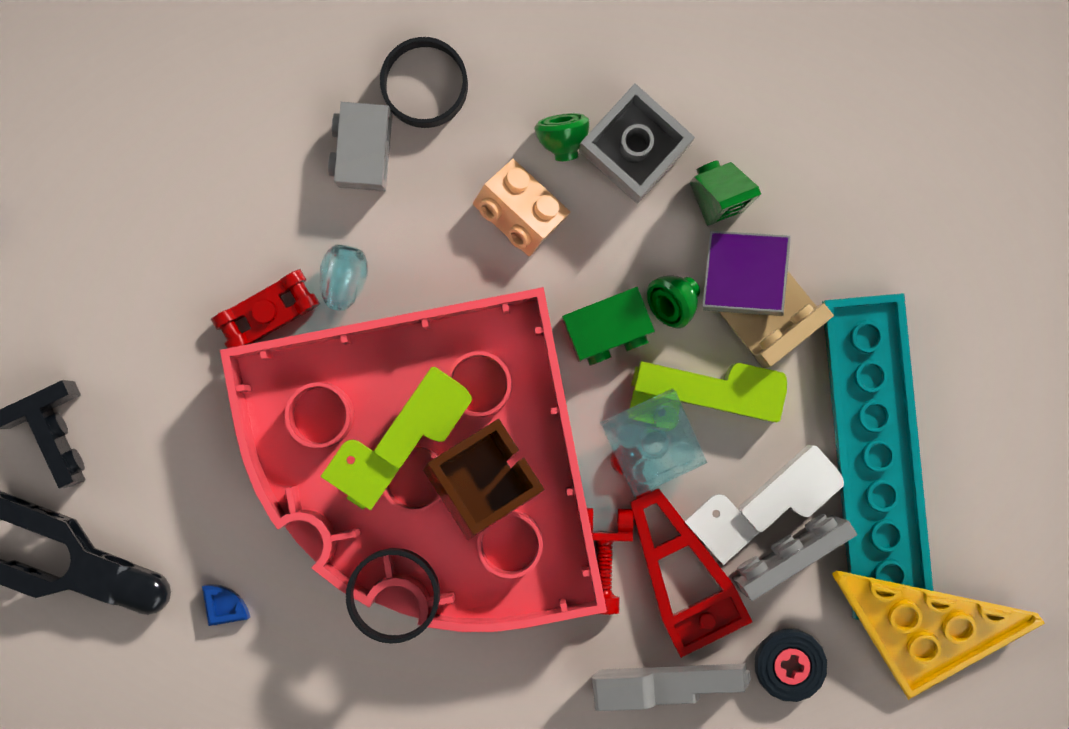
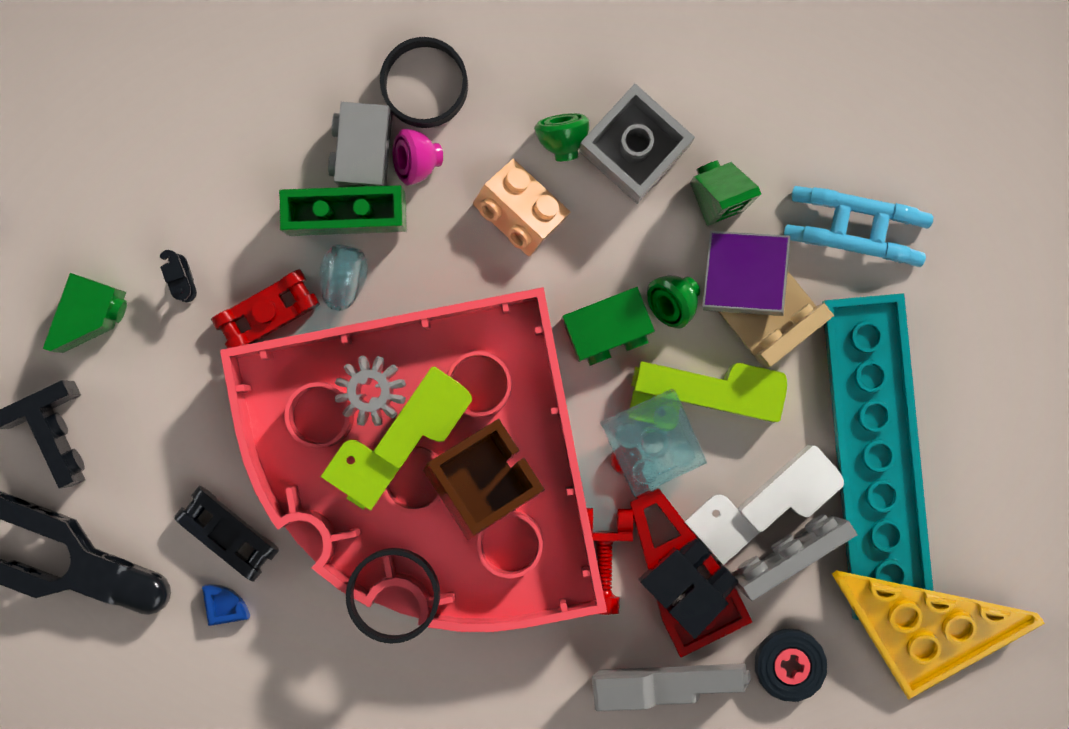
none -> green slope [43,273,127,353]
none -> black piece [160,250,197,303]
none -> black plate [174,486,279,582]
none -> green brick [279,185,407,236]
none -> light grey gear [335,356,406,426]
none -> dark pink brick [392,129,443,185]
none -> black hips [638,537,739,639]
none -> medium azure piece [784,186,933,267]

